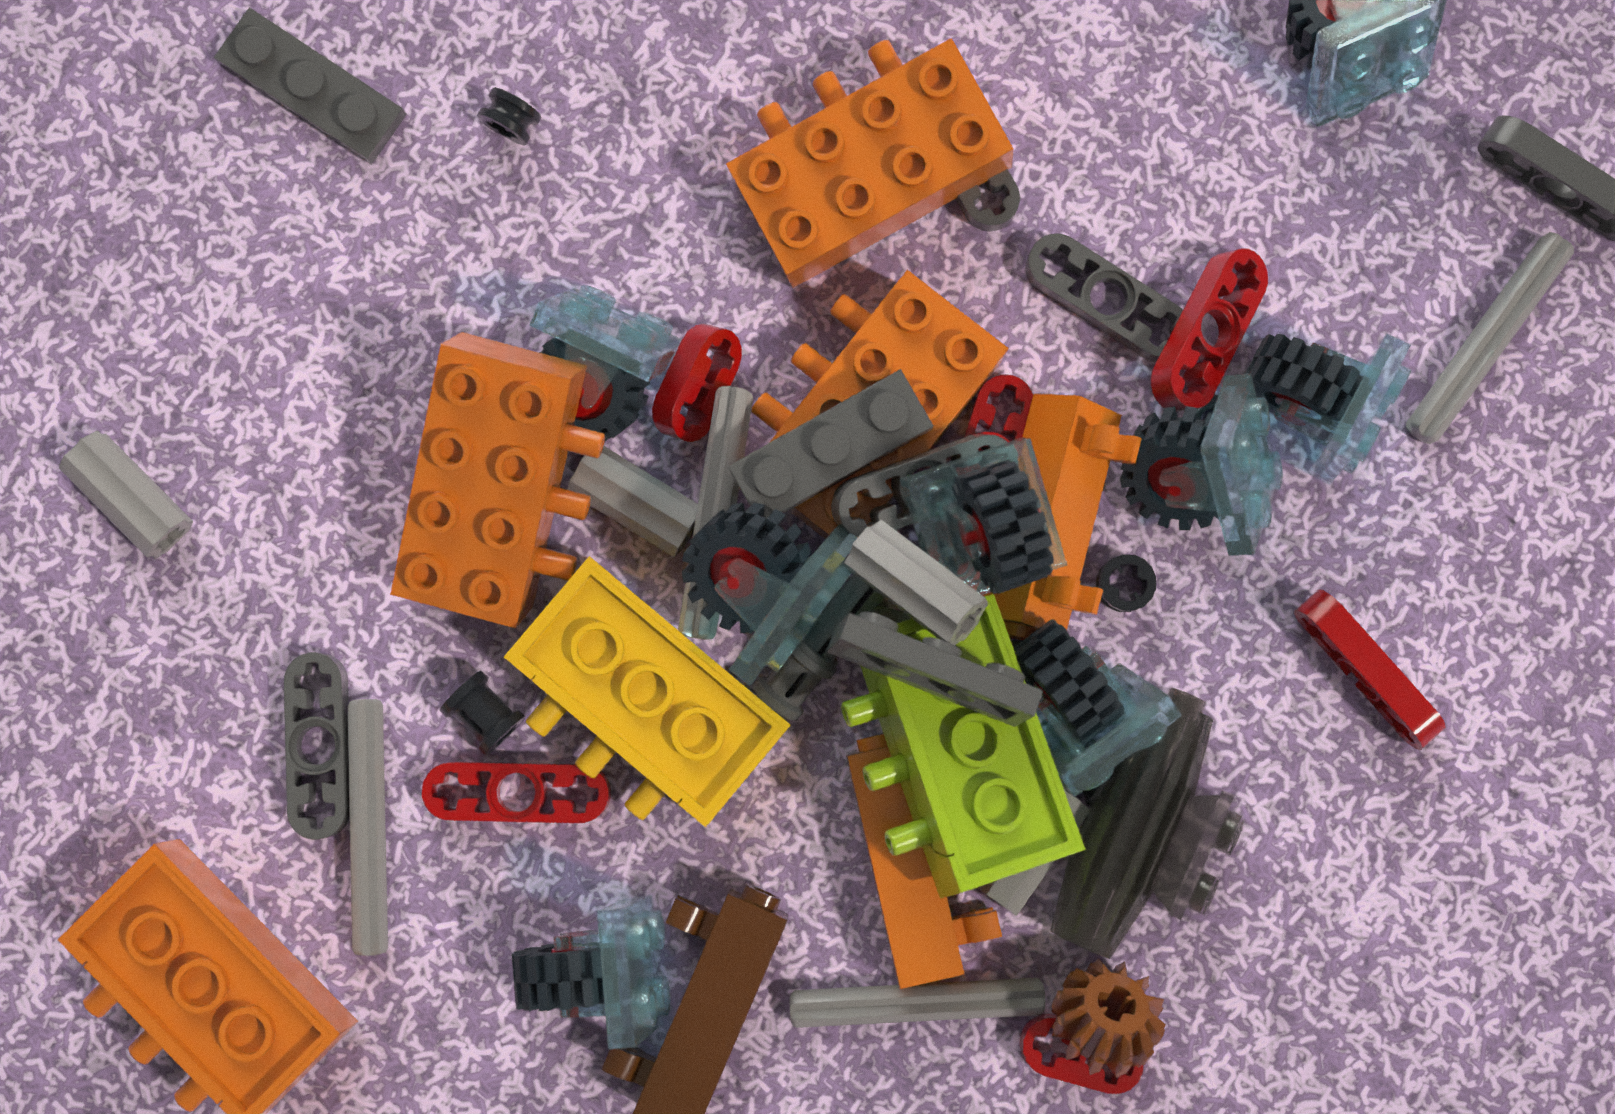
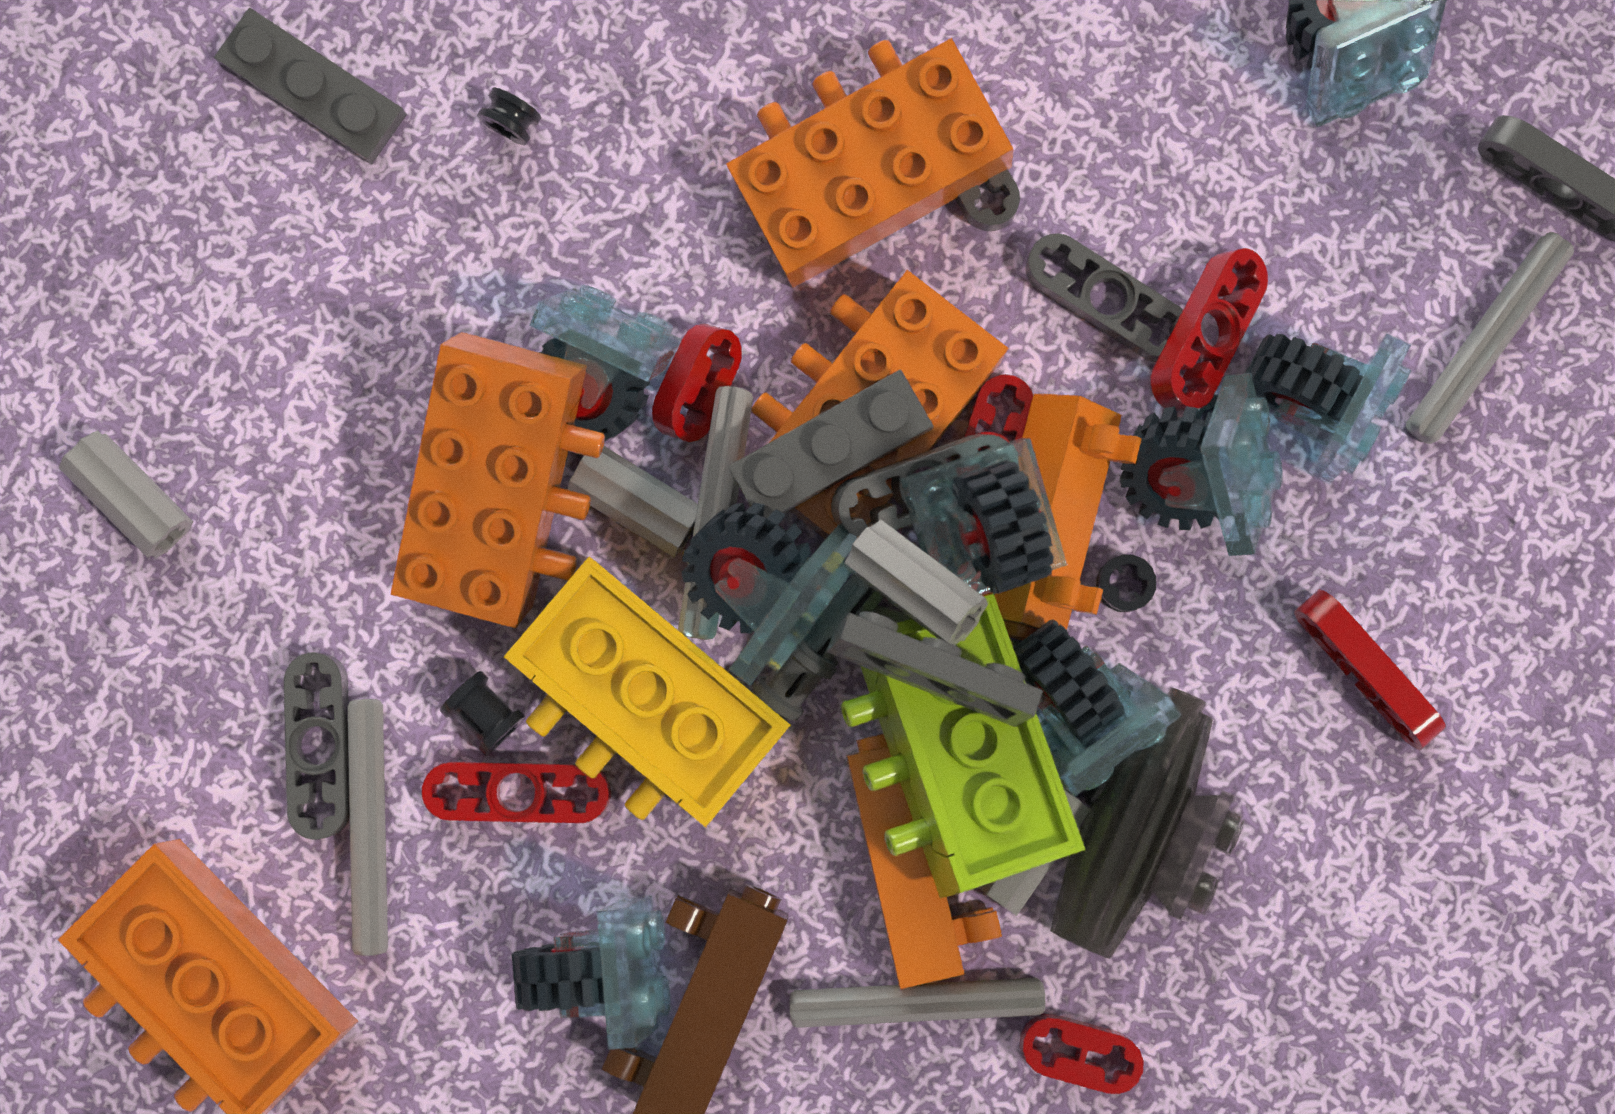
dark orange gear [1051,958,1166,1078] -> none

